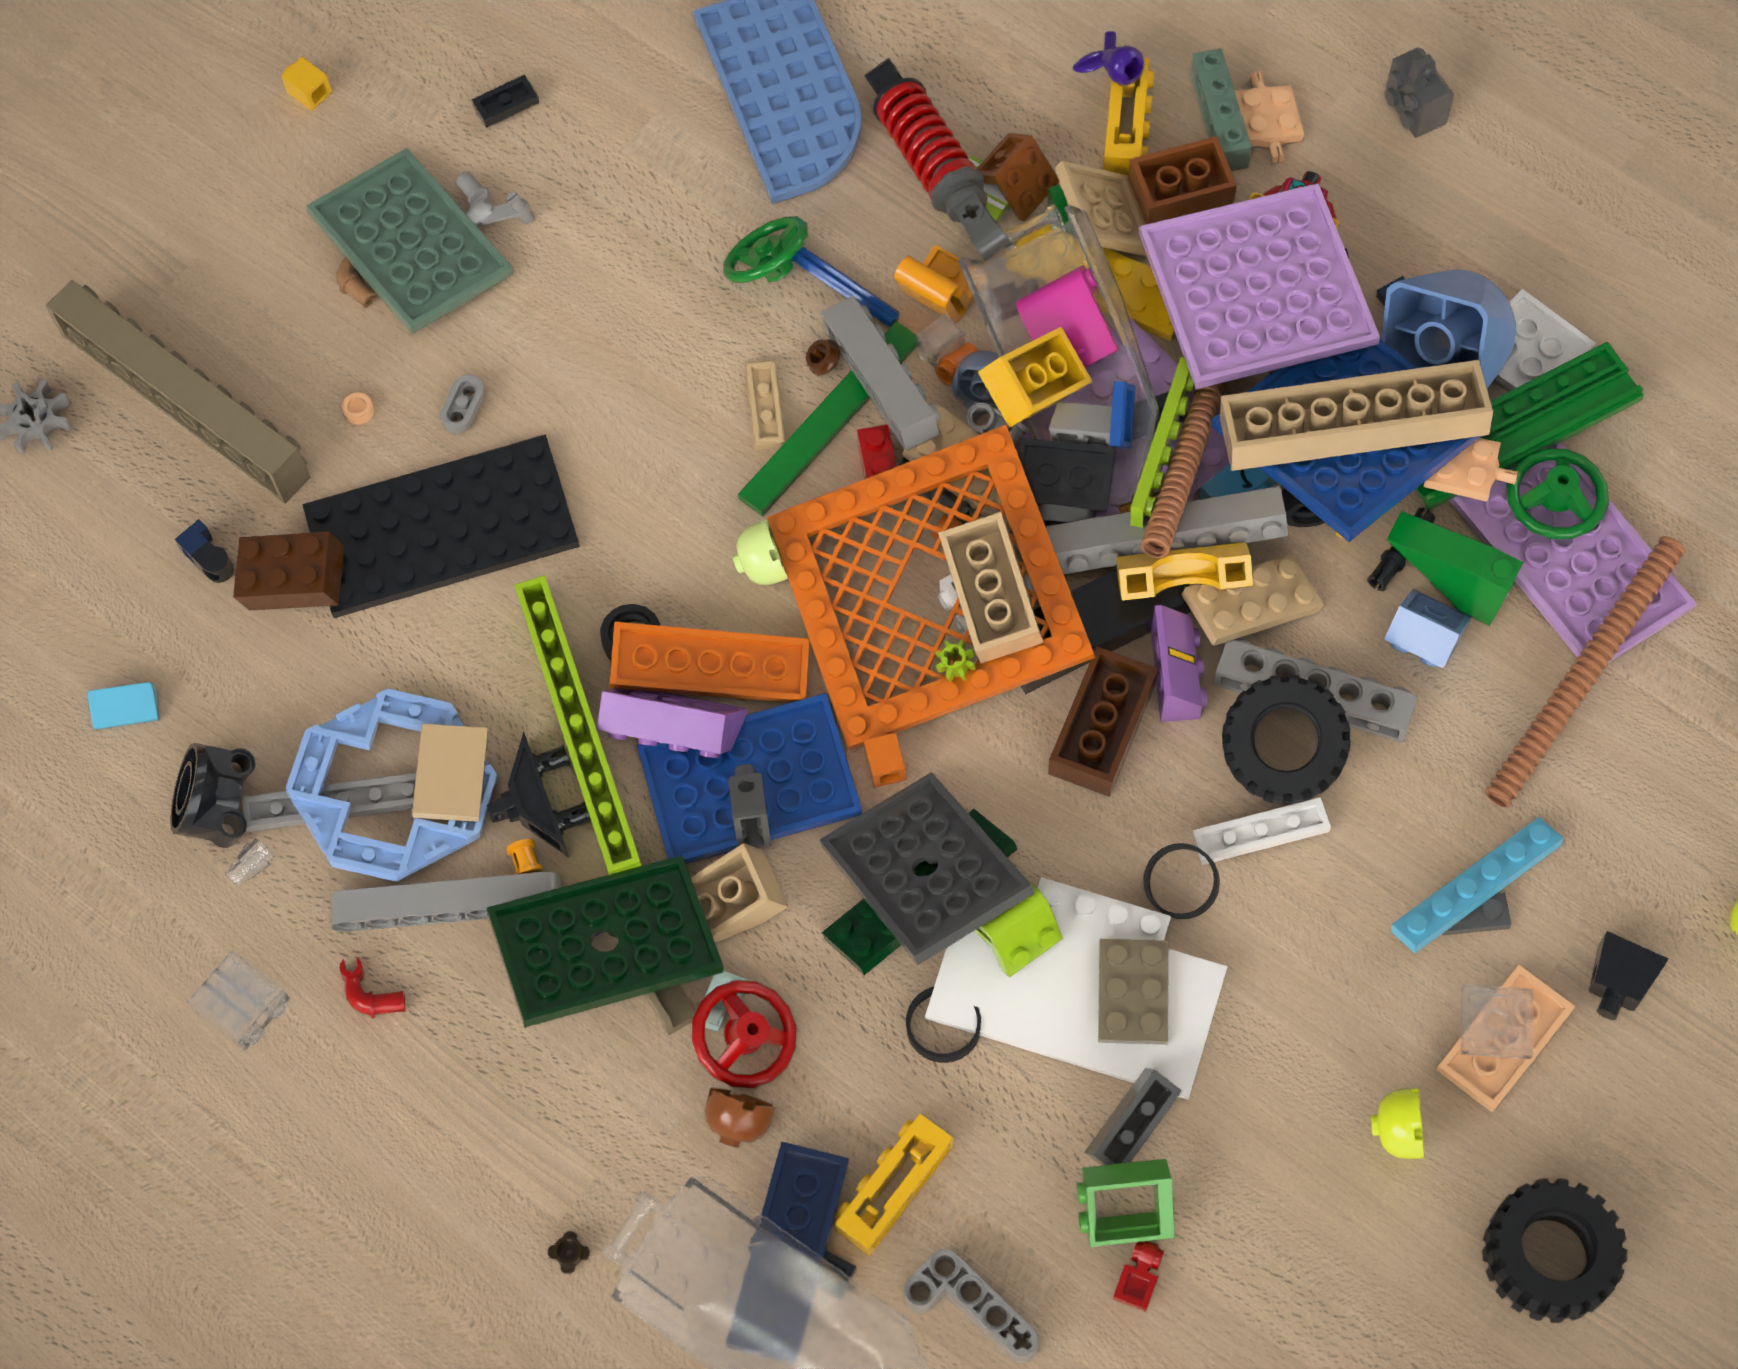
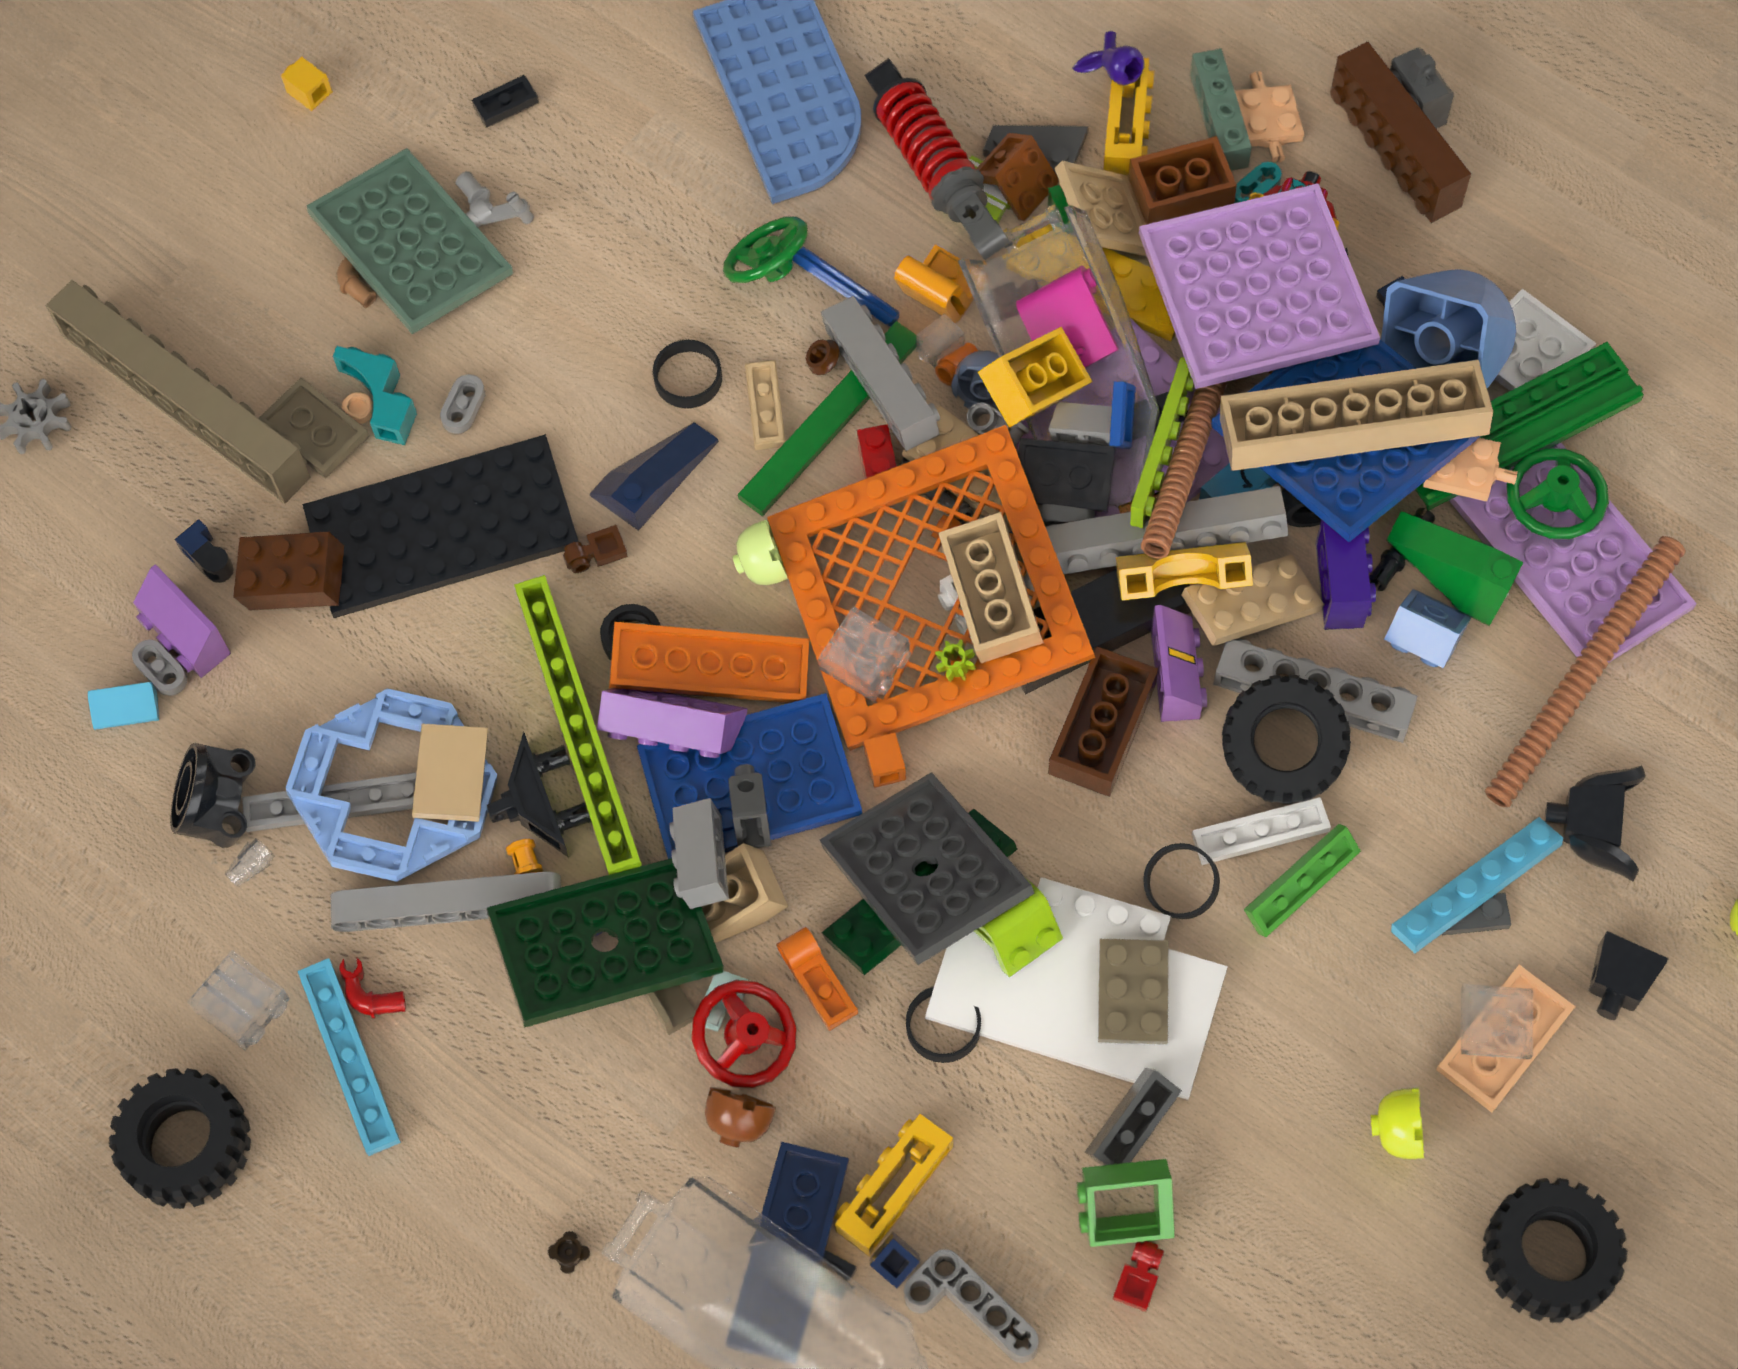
none -> black tyre [109,1068,251,1209]
none -> light grey plate [132,640,187,696]
none -> medium lavender slope [133,564,231,678]
none -> dark tan plate [258,378,369,478]
none -> medium azure plate [297,958,401,1156]
none -> teal arch [333,346,417,445]
none -> reddish brown plate [563,525,628,573]
none -> dark blue wedge [590,422,719,531]
none -> black tyre [653,340,722,409]
none -> light grey brick [669,798,729,909]
none -> orange plate [776,927,858,1031]
none -> clear brick [818,606,911,702]
none -> dark blue brick [870,1232,920,1289]
none -> dark grey wing [983,125,1088,177]
none -> teal beam [1234,162,1282,203]
none -> bright green plate [1243,824,1361,937]
none -> dark purple brick [1315,519,1376,630]
none -> reddish brown brick [1330,41,1471,223]
none -> black torso [1545,765,1646,882]

